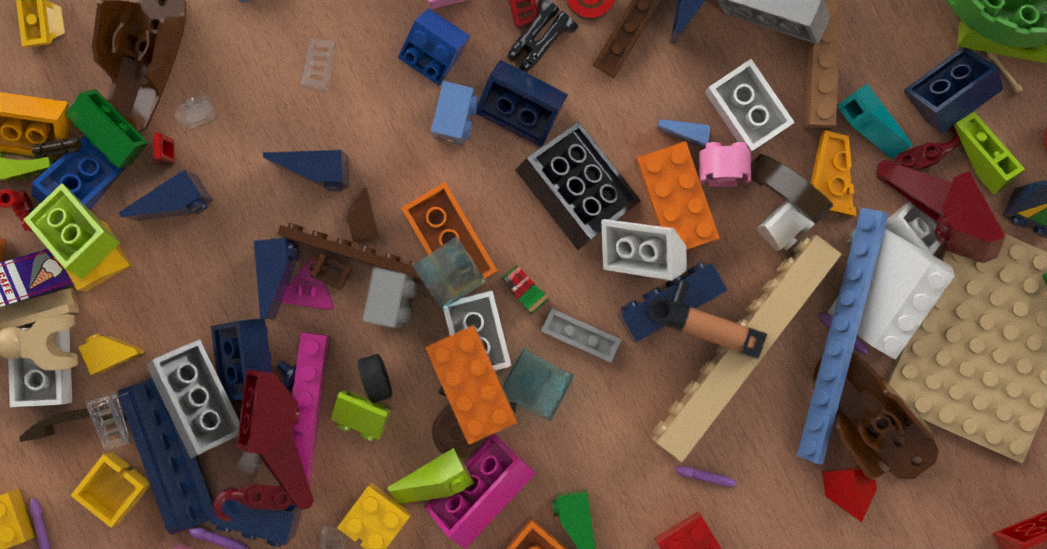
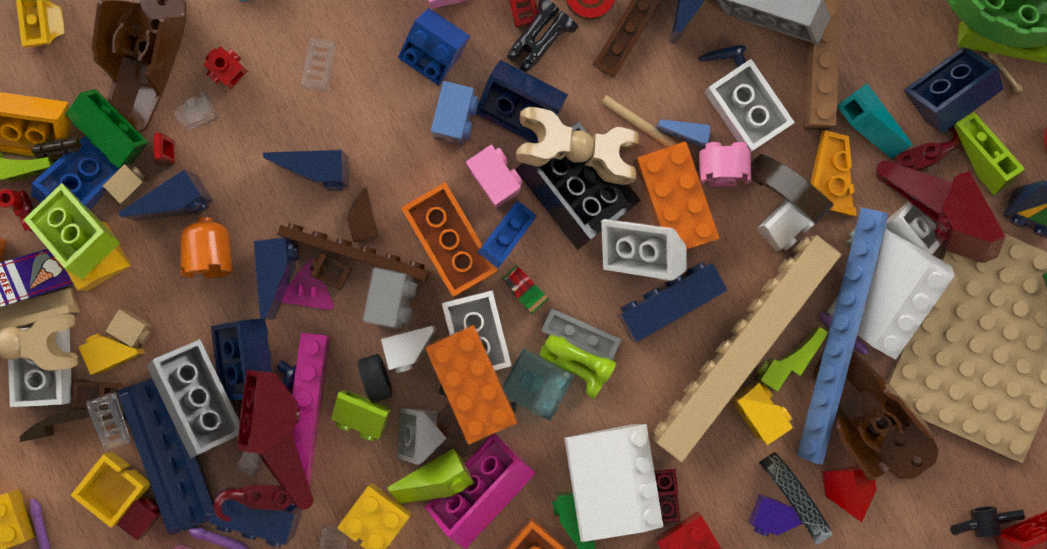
clear light blue slope [412,237,486,310] -> none
piece [646,281,767,359] -> none
medium lavender piece [675,466,737,487] -> none
none -> reddish brown slope [72,381,122,408]
none -> tan brick [103,164,149,206]
none -> tan brick [106,309,152,347]
none -> dark red brick [117,497,161,540]
none -> orange cylinder [180,217,233,279]
none -> red brick [203,46,248,89]
none -> white slope [381,326,437,373]
none -> light grey slope [397,407,446,464]
none -> bright pink brick [466,145,522,209]
none -> blue plate [477,200,537,268]
none -> tan piece [516,107,639,185]
none -> lime piece [539,335,616,399]
none -> white slope [564,424,663,542]
none -> tan bar [601,95,679,147]
none -> dark red slope [654,469,681,524]
none -> dark blue bar [698,45,746,67]
none -> yellow slope [730,382,793,445]
none -> dark purple slope [749,494,803,537]
none -> lime slope [756,327,829,392]
none -> black sticker [759,452,833,545]
none -> black piece [950,506,1025,537]

